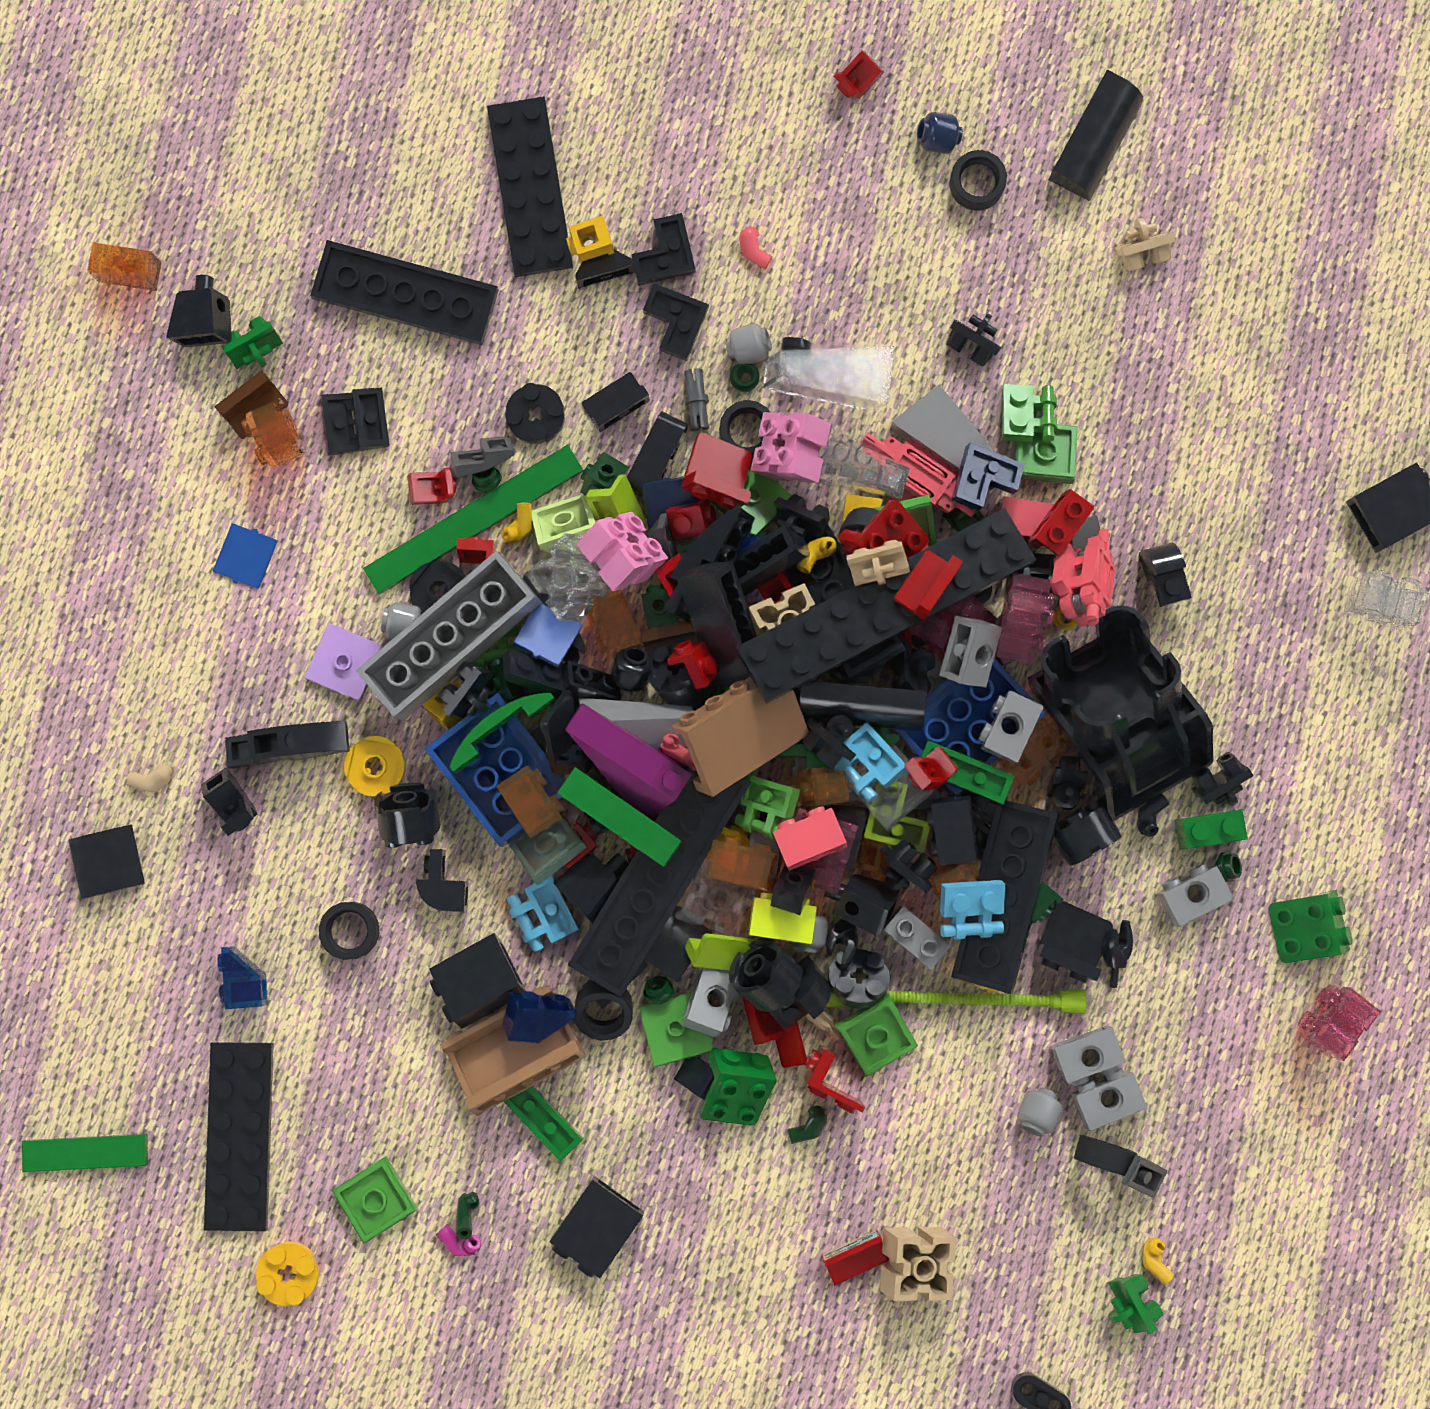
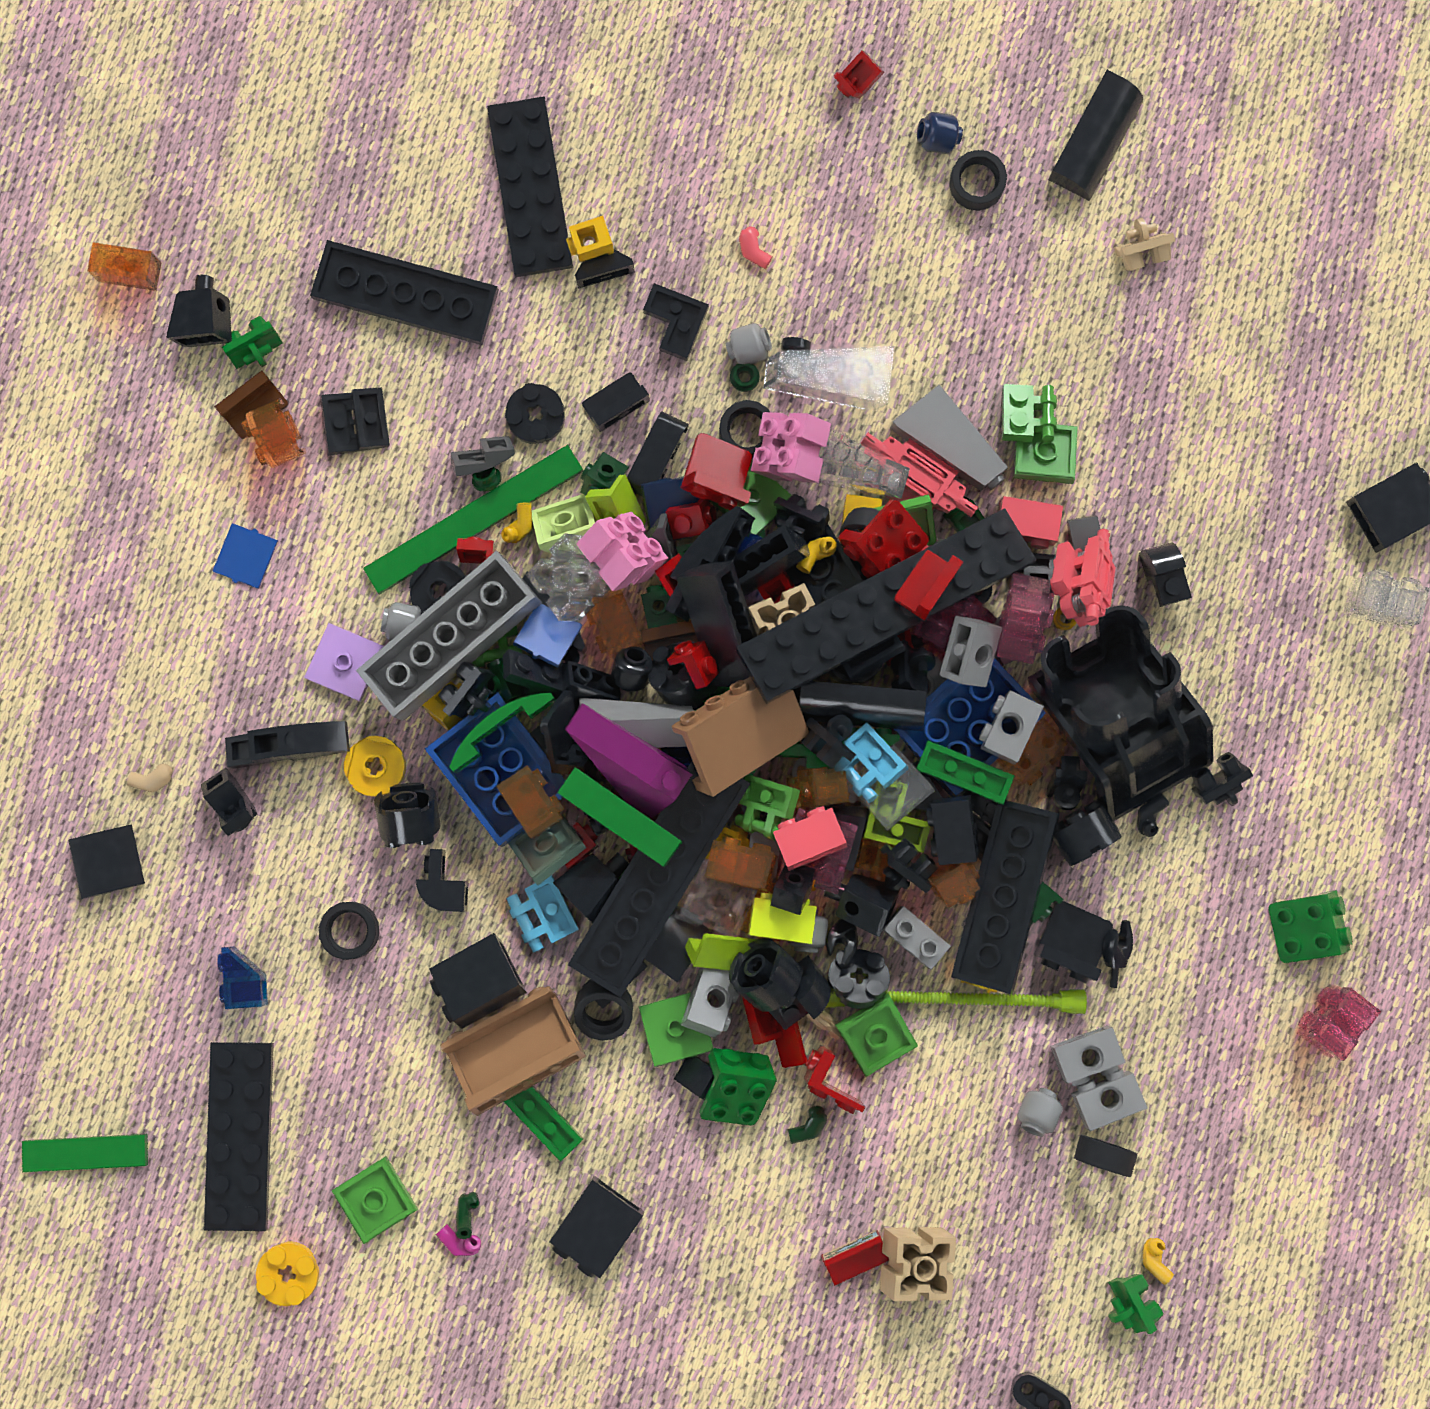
red bracket [407,468,456,505] -> none
clear blue slope [502,991,577,1043] -> none
black plate [631,213,696,286] -> none
dark green plate [643,976,674,1004] -> none
coral arm [660,734,697,771] -> none
dark grey pin [684,368,710,431] -> none
tan hips [847,540,910,586] -> none
red bracket [904,747,958,790] -> none
medium azure plate [940,880,1005,940] -> none
black hips [946,313,1002,367] -> none
plate [951,442,1025,511] -> none
red bracket [1027,489,1094,556] -> none
dark grey slope [1122,1155,1167,1198] -> none
light grey brick [1157,864,1234,927] -> none
green brick [1174,809,1248,850] -> none
dark green plate [1215,851,1242,882] -> none

